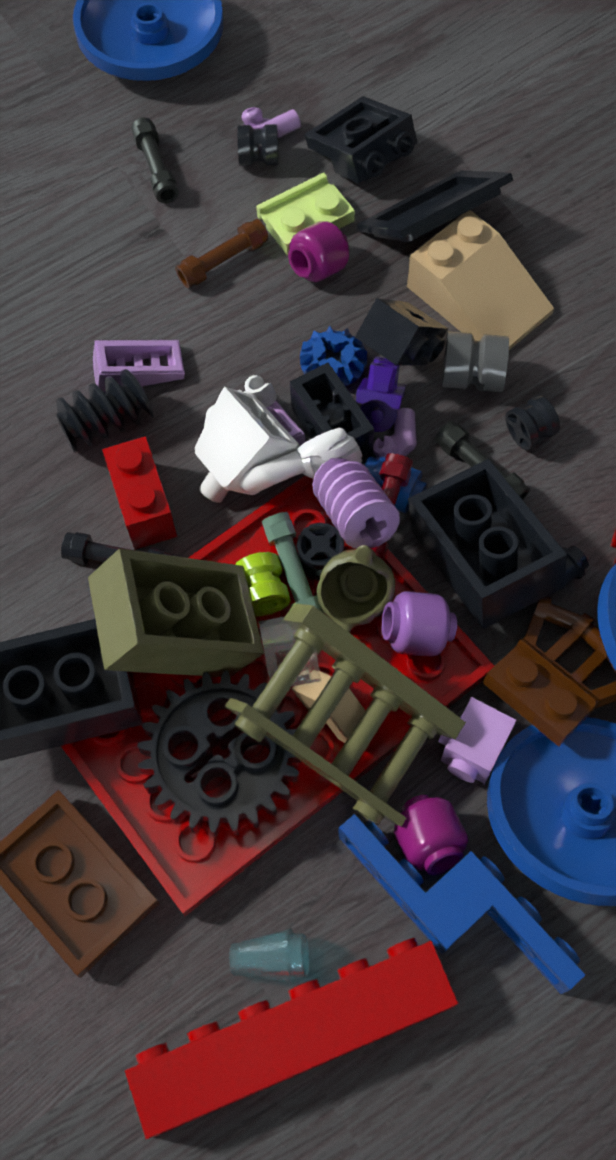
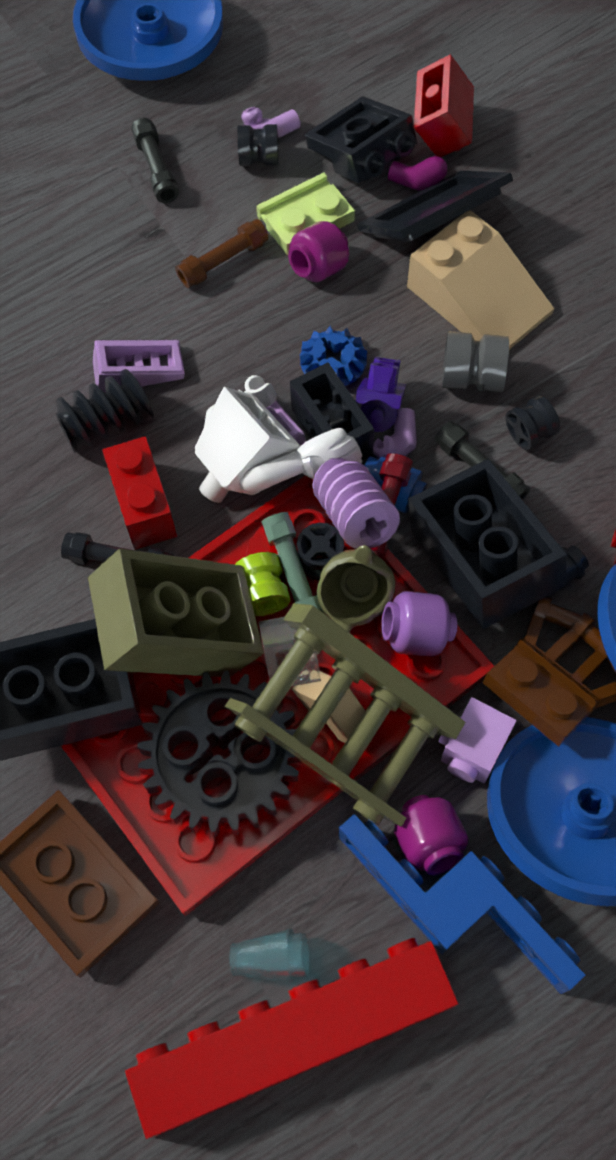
black brick [355,298,448,365] -> none
none -> magenta arm [388,156,448,191]
none -> red brick [414,54,474,157]

